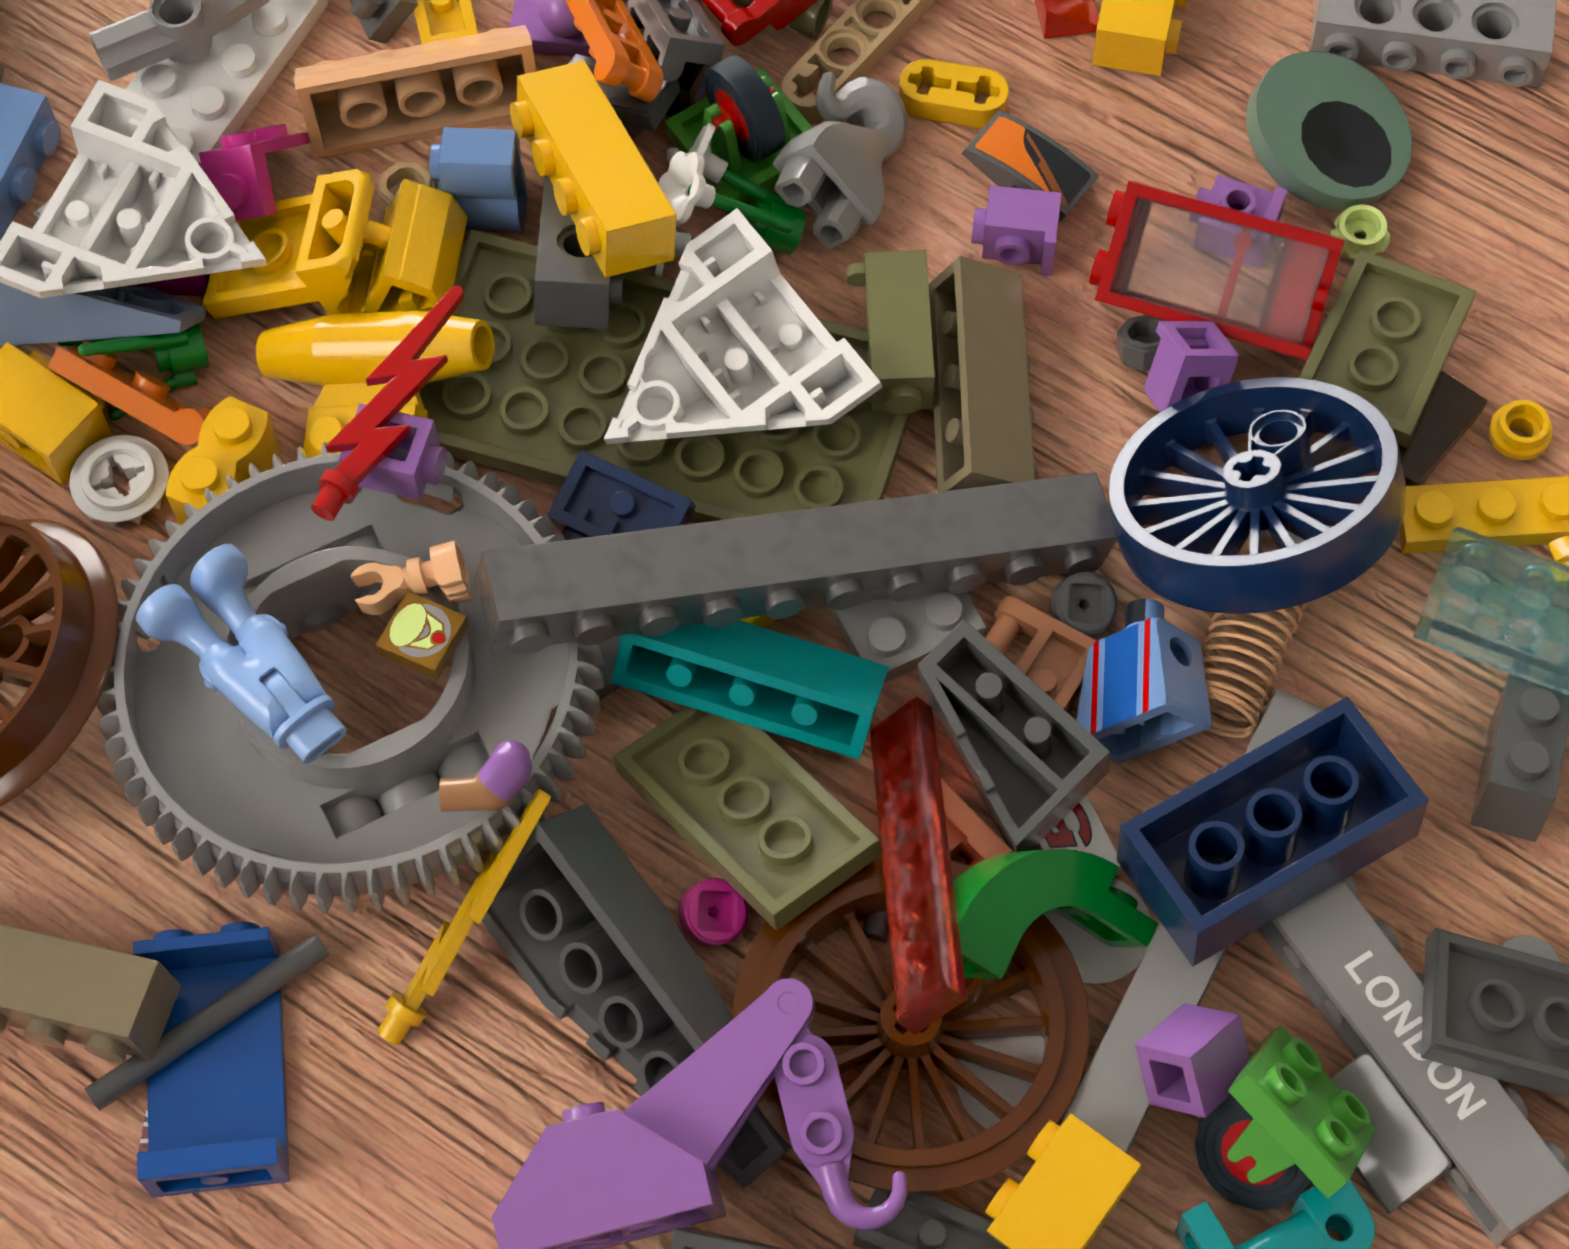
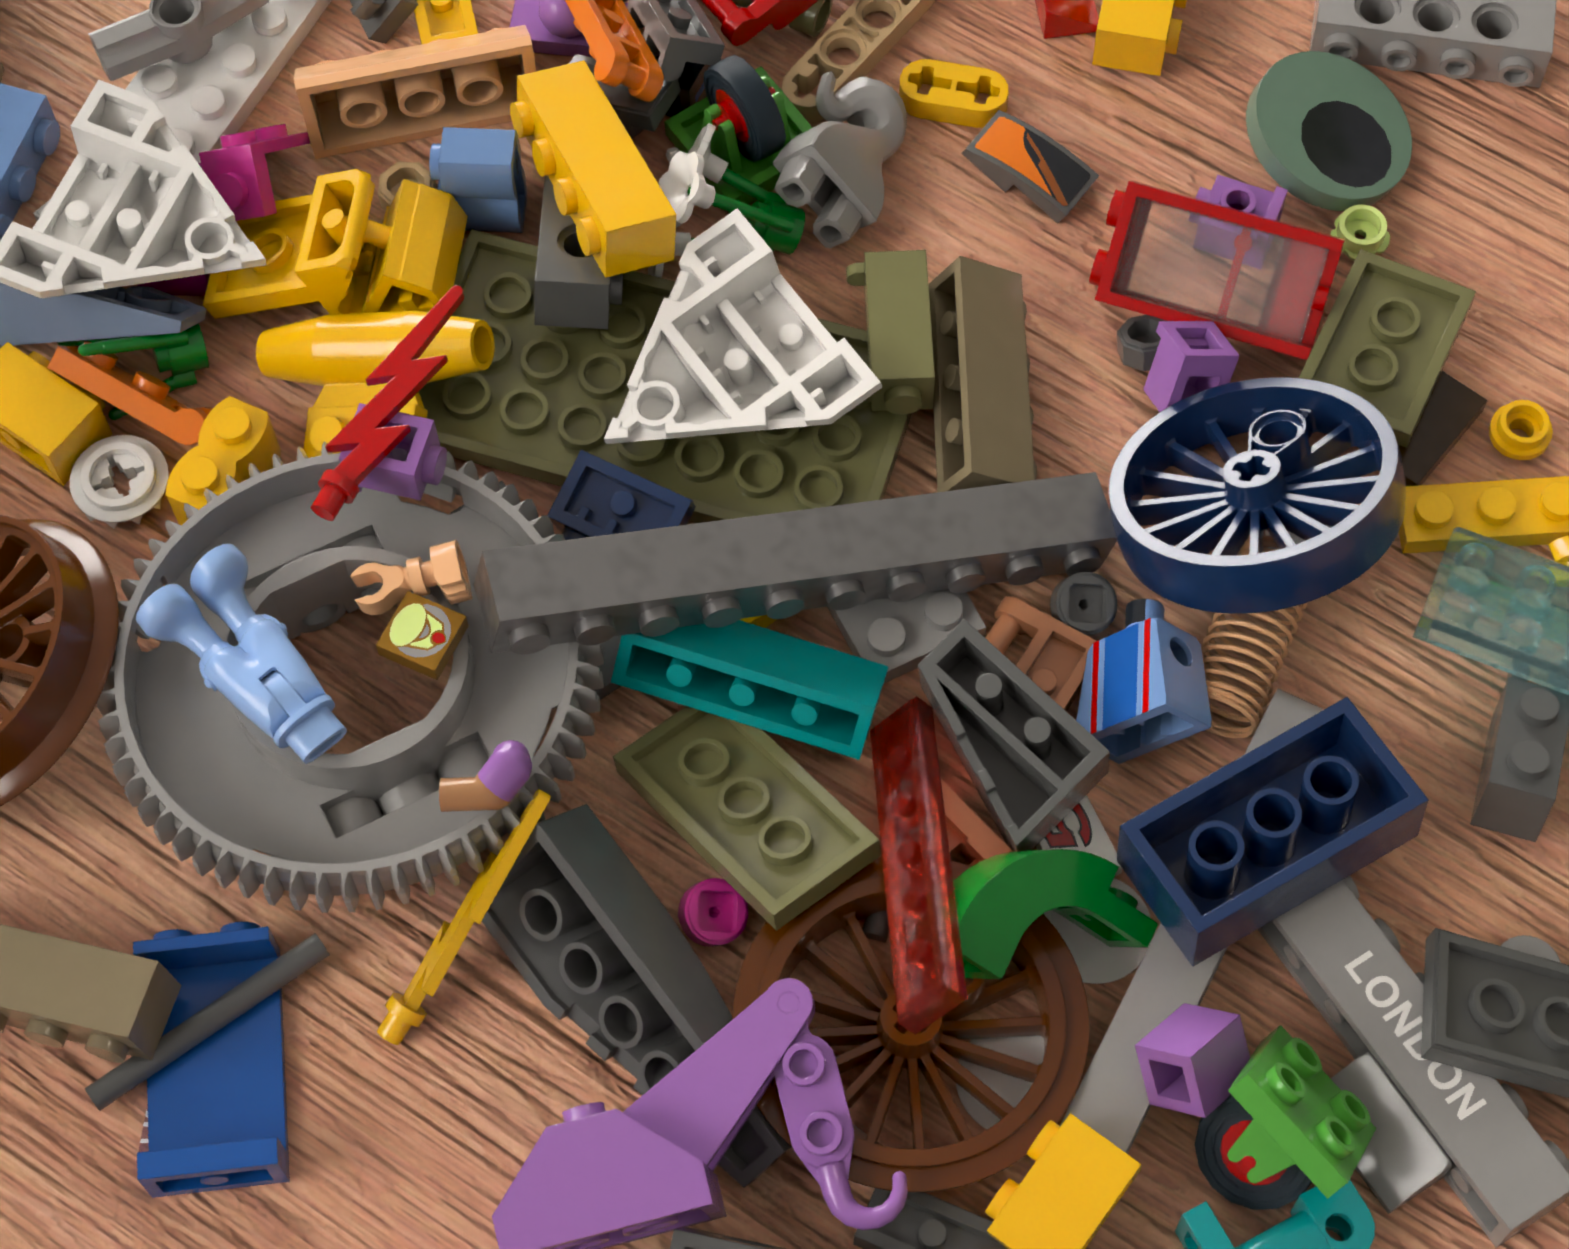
medium lavender brick [971,185,1062,276] -> none

